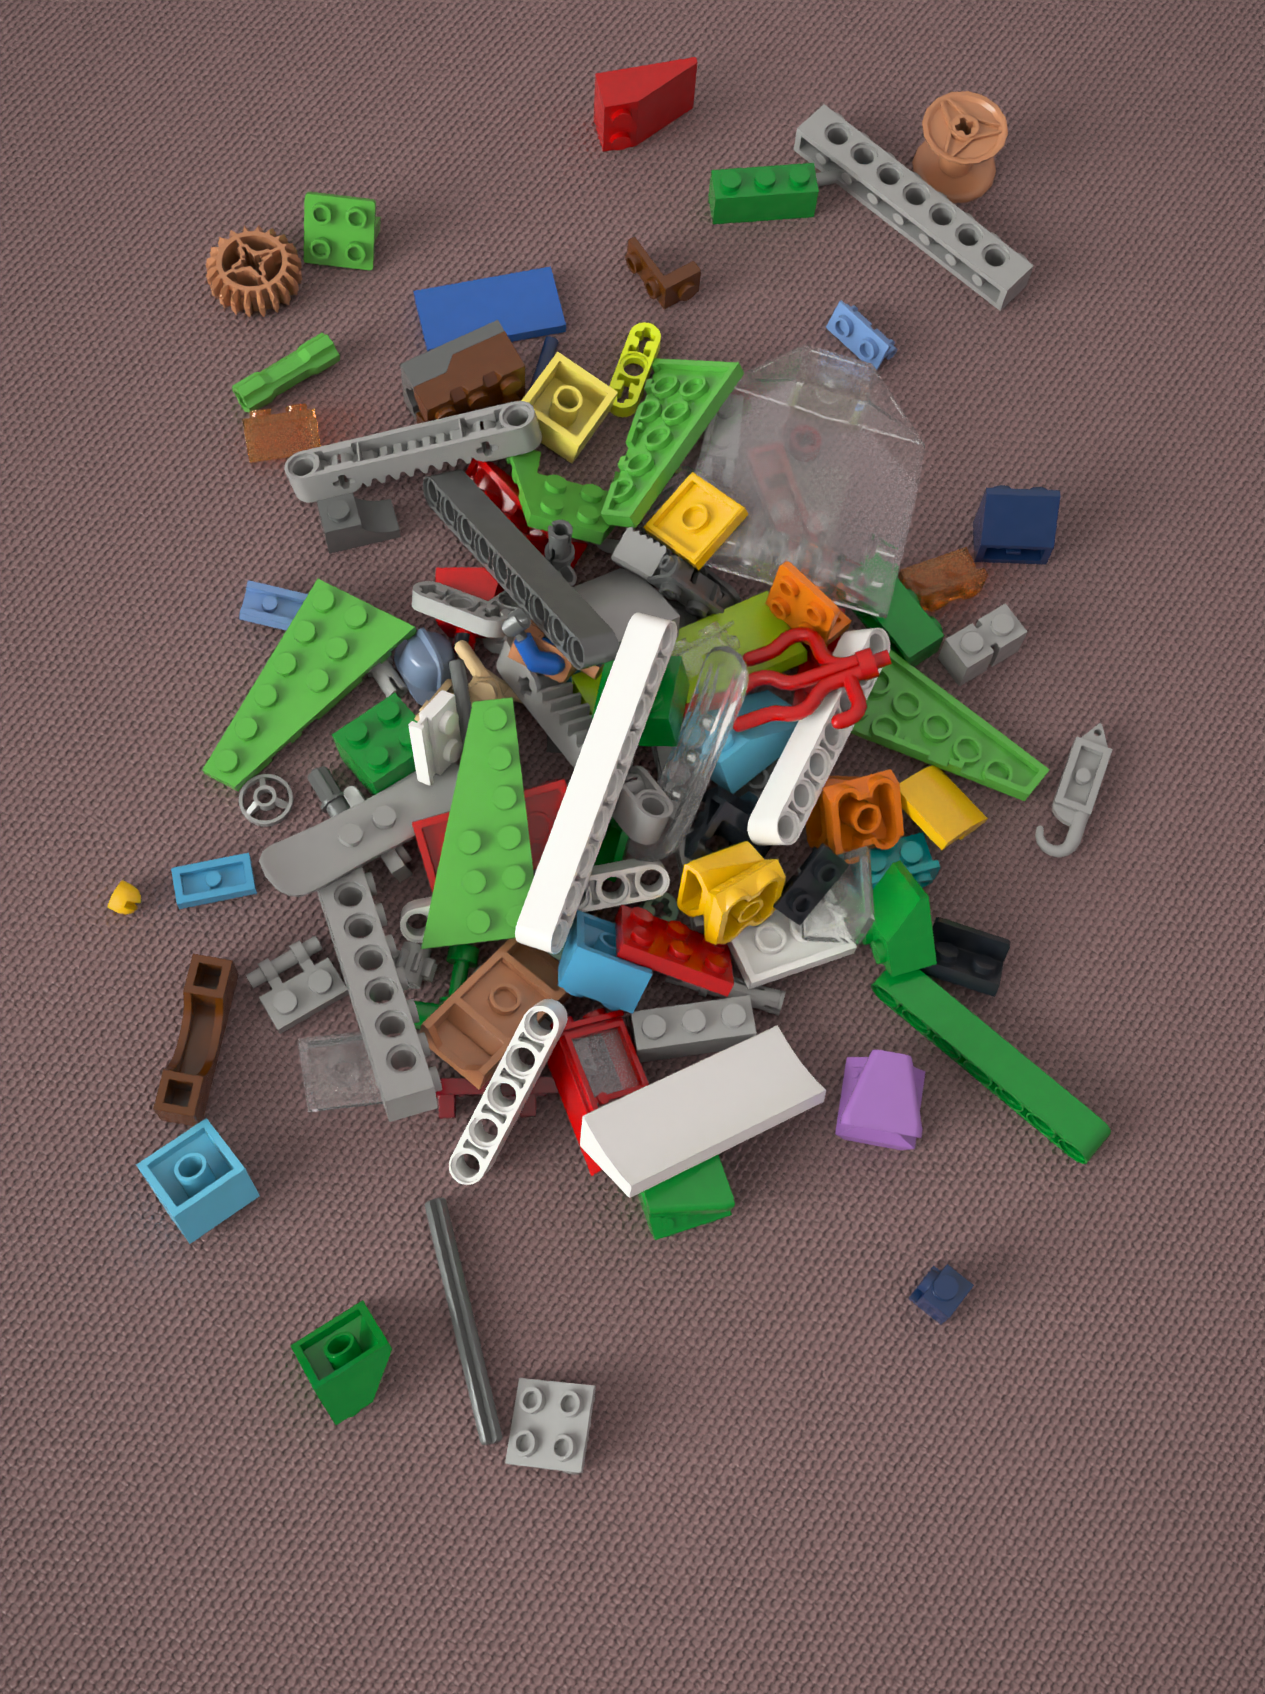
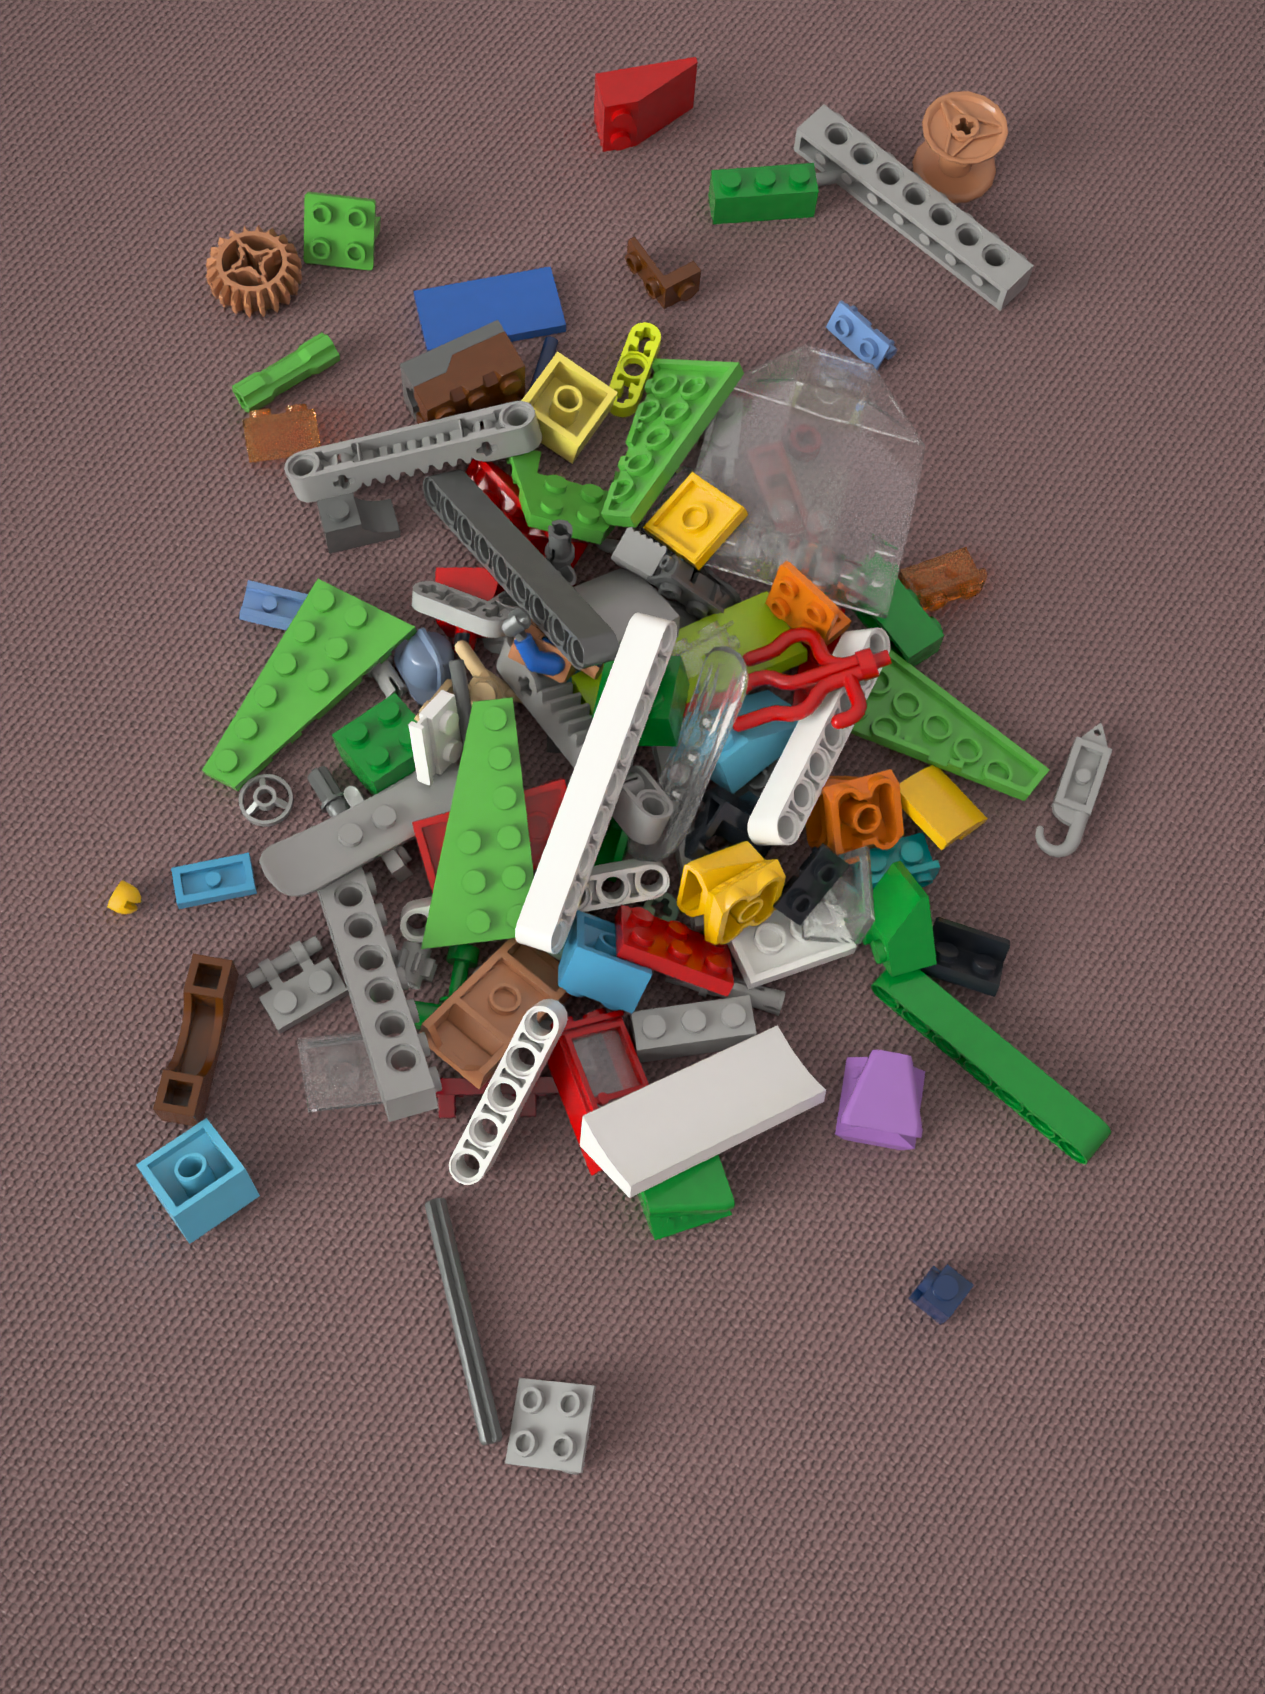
green slope [290,1300,392,1425] -> none
light grey piece [938,603,1027,687] -> none
dark blue slope [973,485,1061,565] -> none

